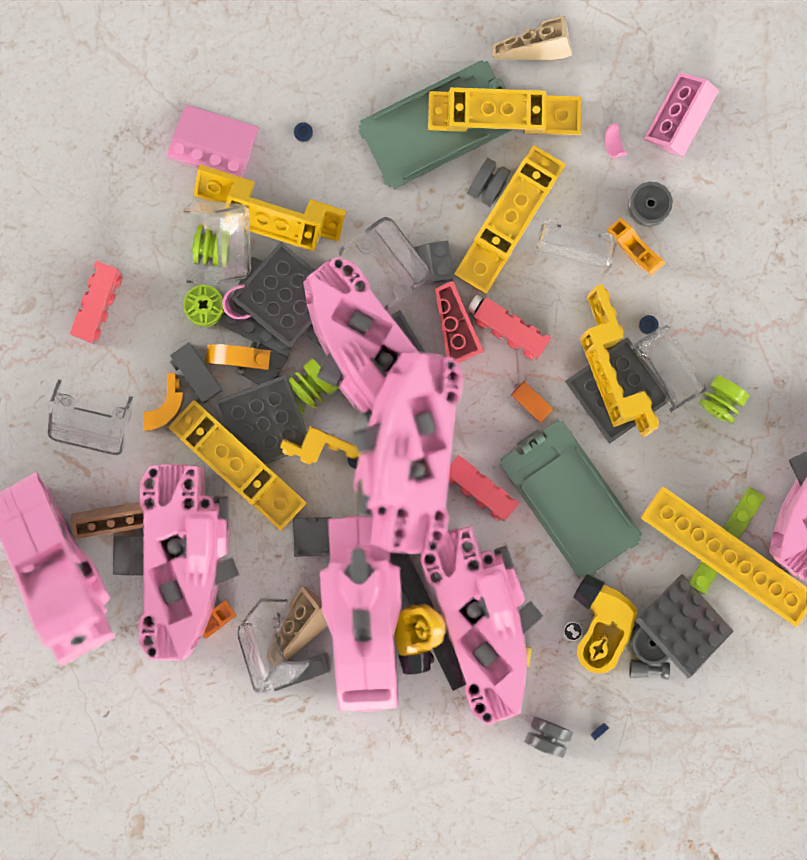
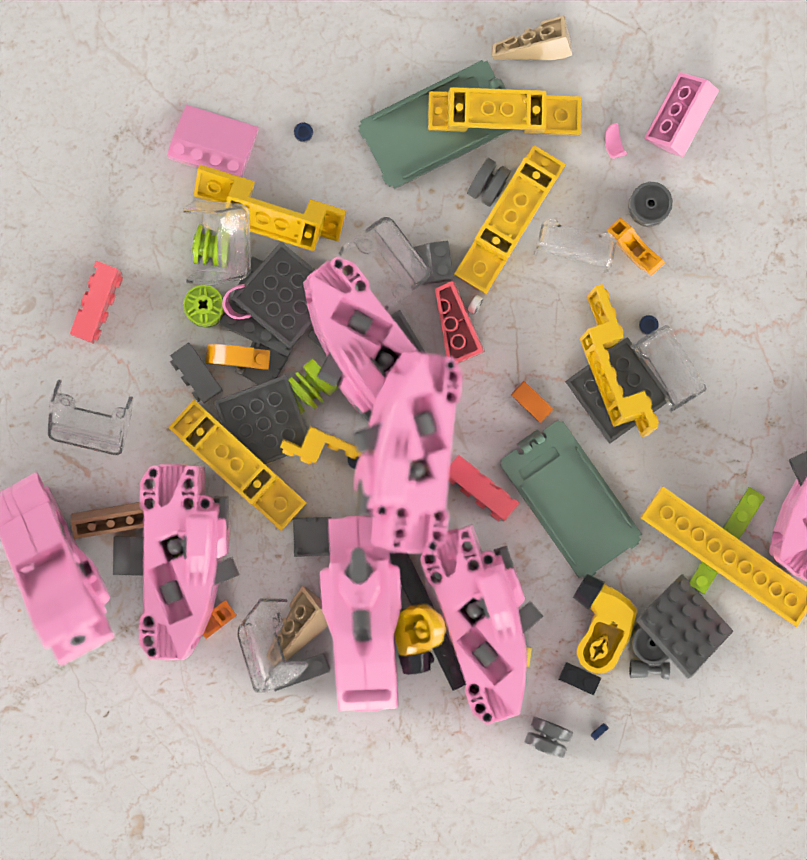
light orange arch [143,373,184,431] -> none
coral wedge [473,297,552,360] -> none
tile [563,622,583,641] -> none
lime wheel [699,375,750,424] -> none
none -> black plate [558,662,601,695]

